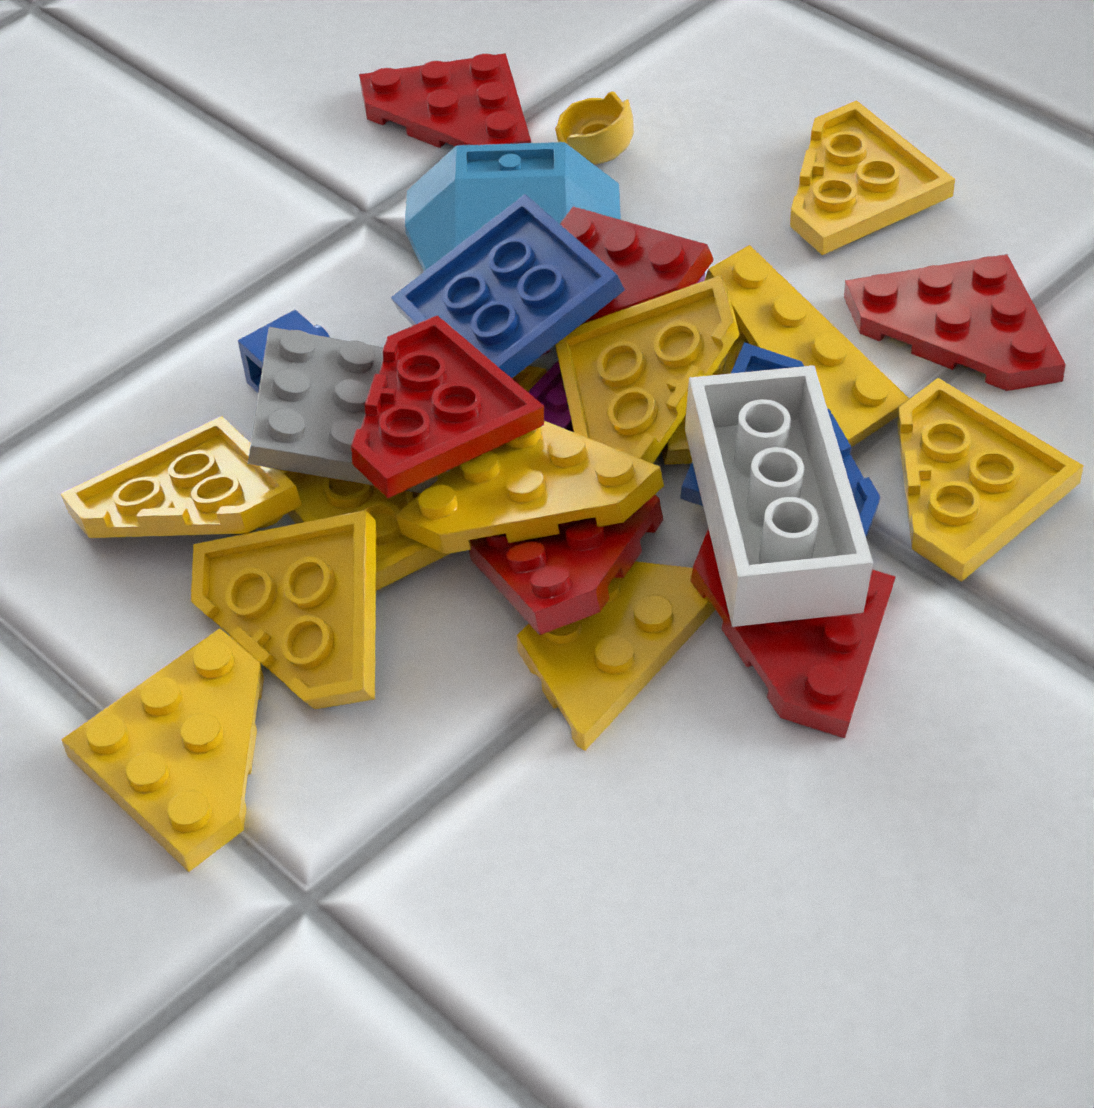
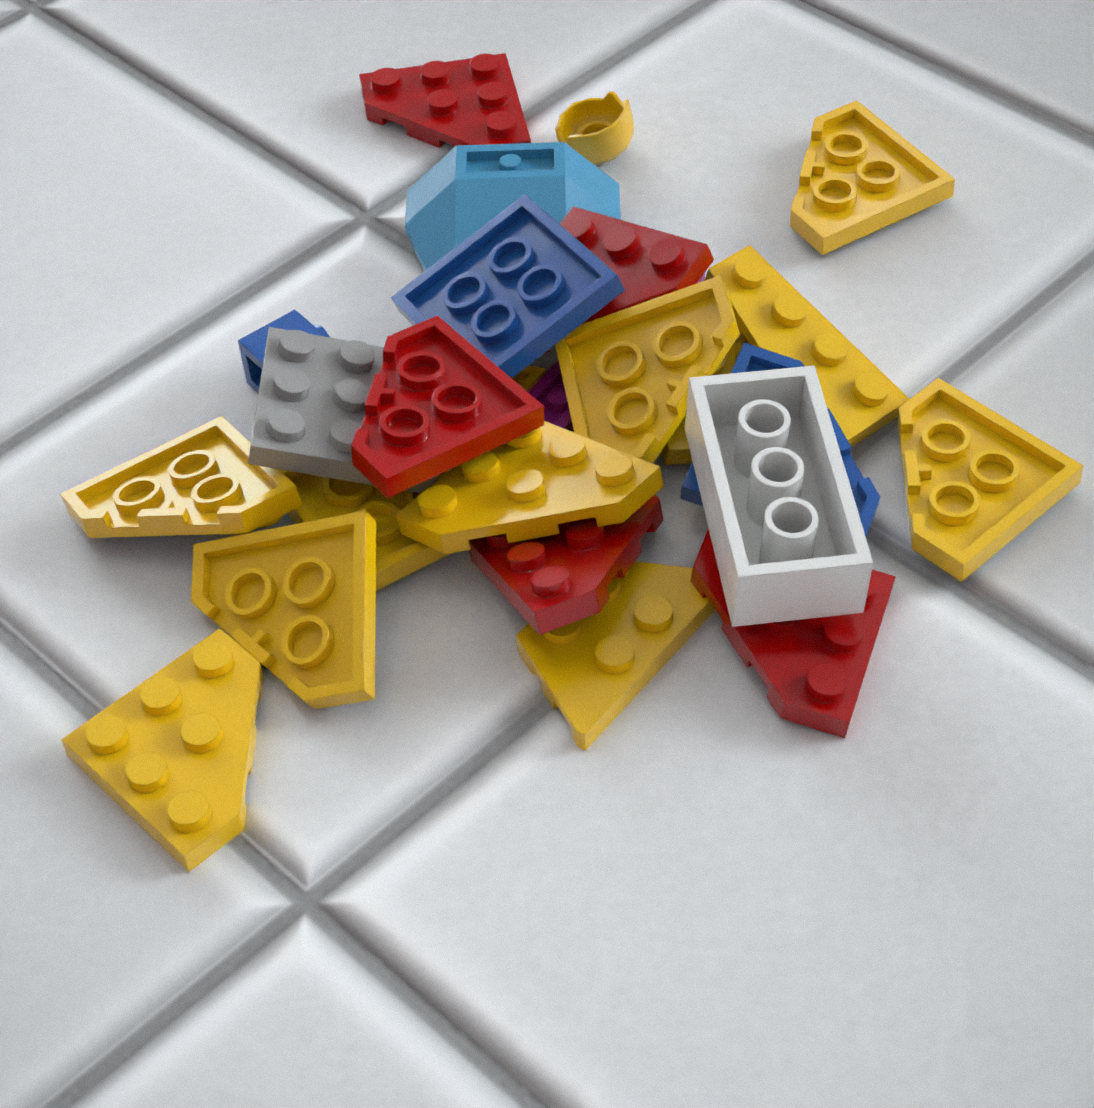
red plate [844,254,1066,391] -> none

